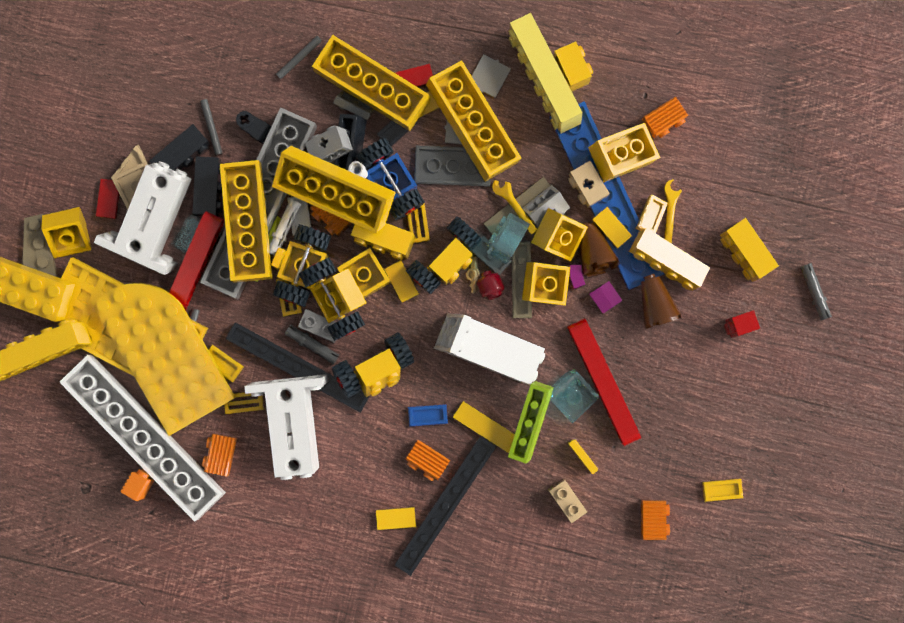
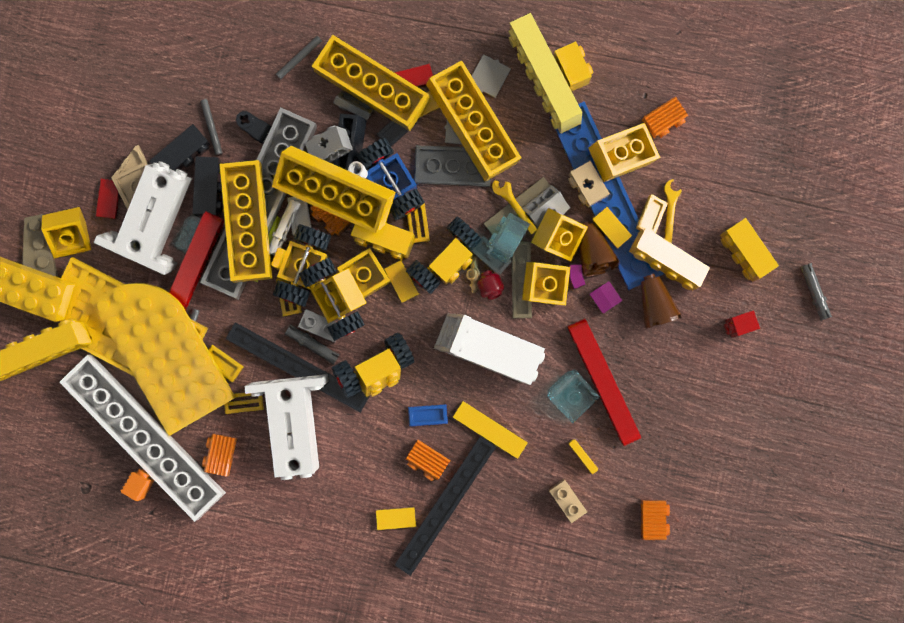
lime brick [508,381,554,463] -> none
yellow tile [702,479,743,502] -> none

